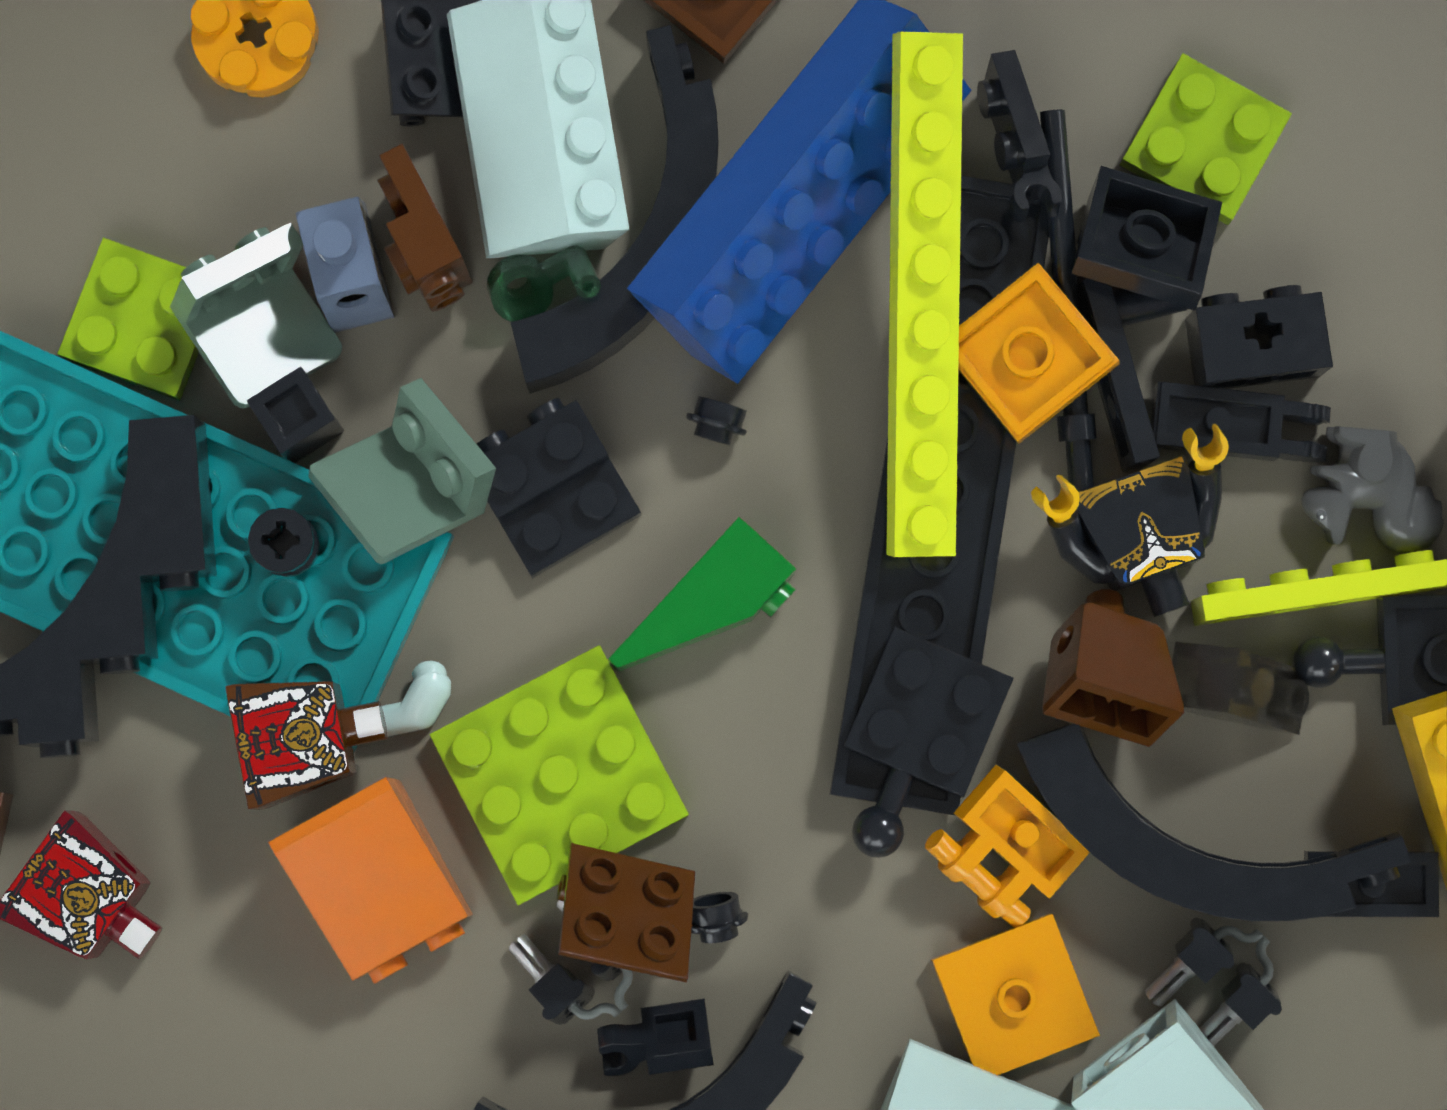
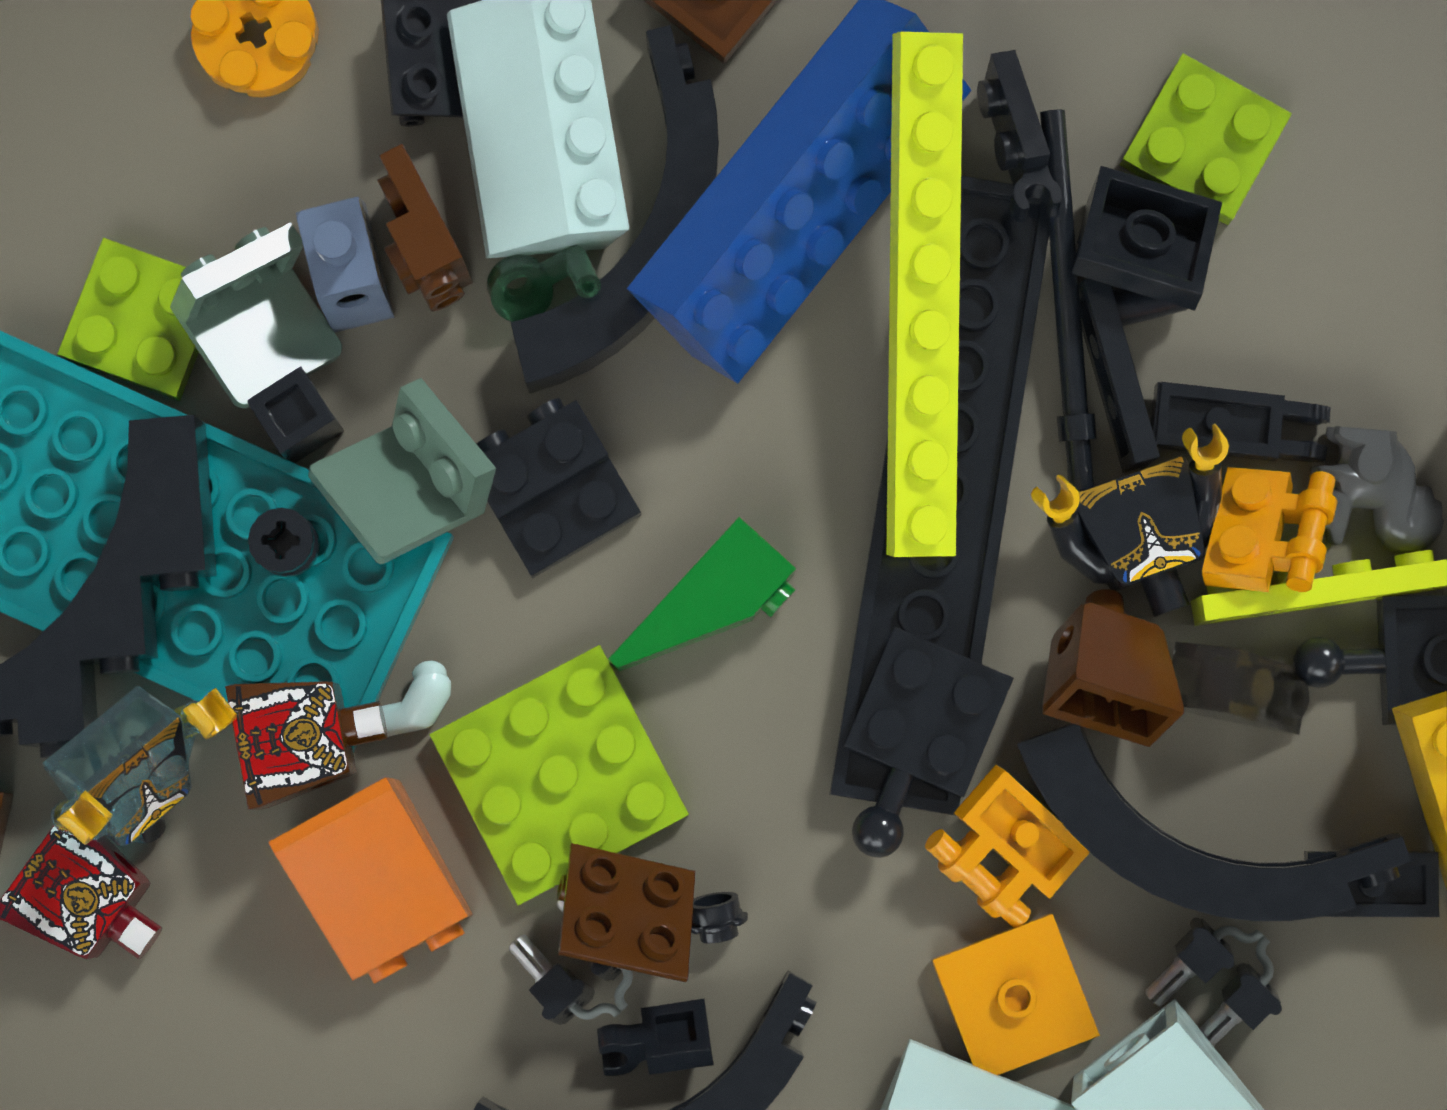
black plate [686,396,747,445] -> none
light orange plate [958,262,1120,444] -> none
black brick [1185,285,1333,389] -> none
none -> clear light blue torso [42,685,237,846]
none -> light orange plate [1202,467,1338,592]

